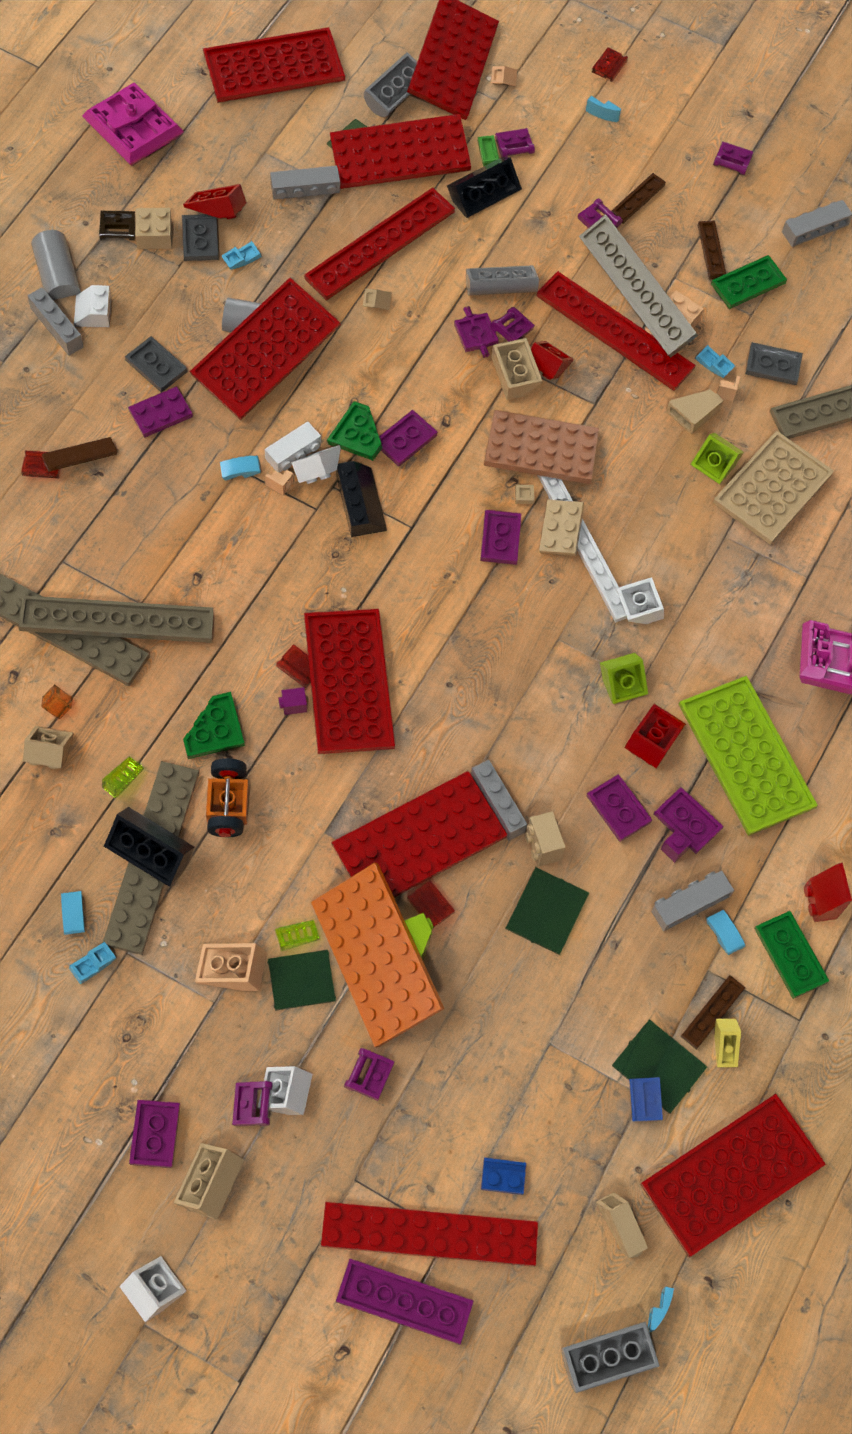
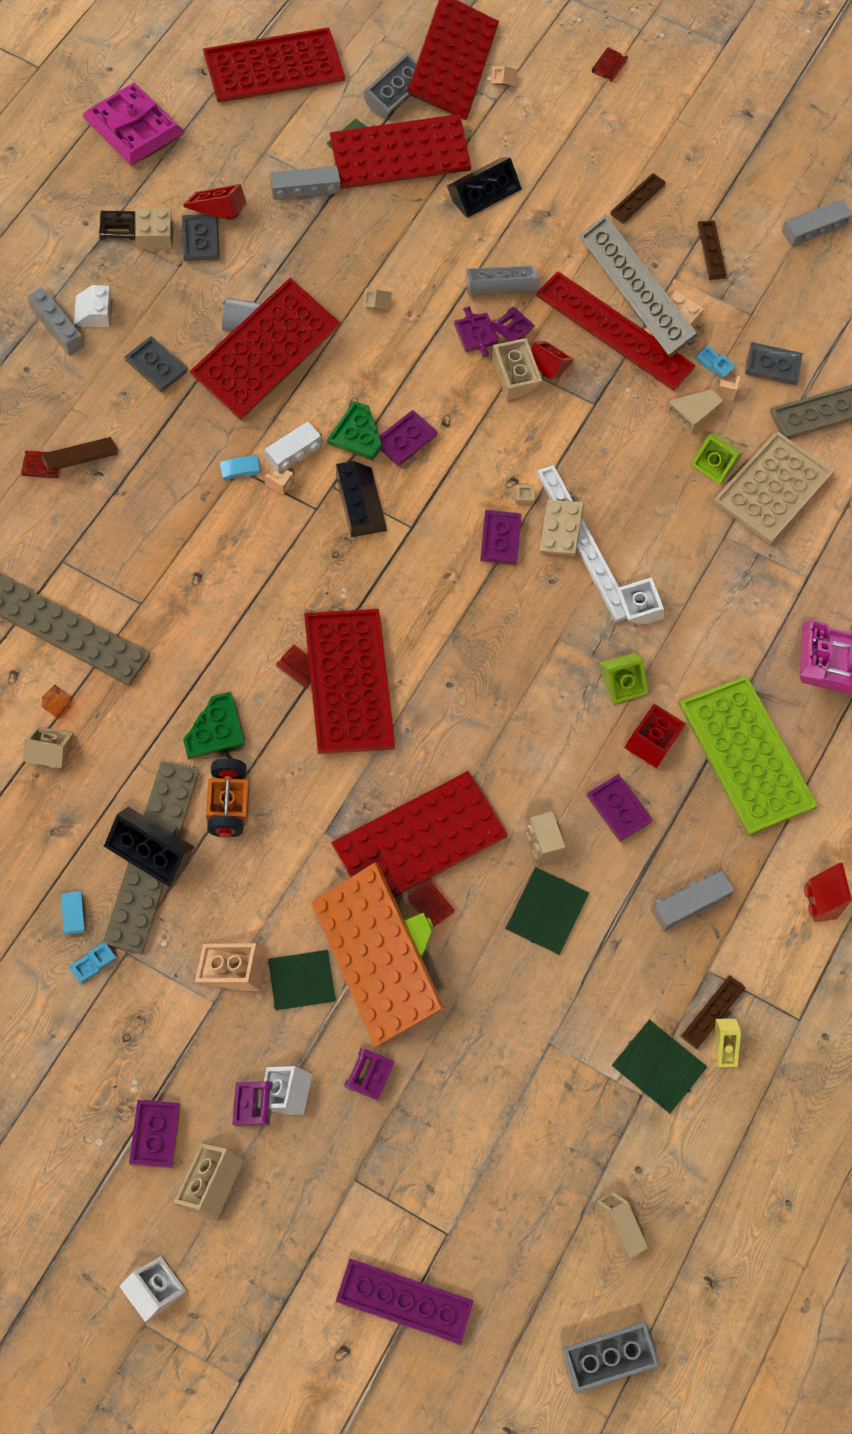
dark tan plate [19,595,214,643] -> none
light grey brick [31,230,81,300] -> none
clear neon green slope [102,756,144,798] -> none
magenta plate [128,386,193,438] -> none
medium azure slope [222,241,262,270] -> none
clear neon green slope [275,920,320,951] -> none
magenta brick [278,687,307,715] -> none
white slope [291,445,341,484] -> none
red plate [304,187,455,301] -> none
red plate [321,1202,538,1267] -> none
light grey brick [471,760,528,841] -> none
bright green tile [477,135,499,167] -> none
blue plate [481,1158,526,1195] -> none
nougat plate [484,410,599,484] -> none
magenta plate [495,128,535,157] -> none
magenta plate [578,198,623,228] -> none
medium azure slope [586,96,621,122] -> none
blue plate [629,1077,663,1121] -> none
red plate [640,1094,826,1258] -> none
medium azure slope [647,1287,674,1332] -> none
magenta plate [654,787,724,854] -> none
magenta brick [660,829,692,863] -> none
medium azure slope [706,910,745,955] -> none
green plate [711,255,787,309] -> none
magenta plate [713,141,753,175] -> none
green plate [754,911,829,999] -> none

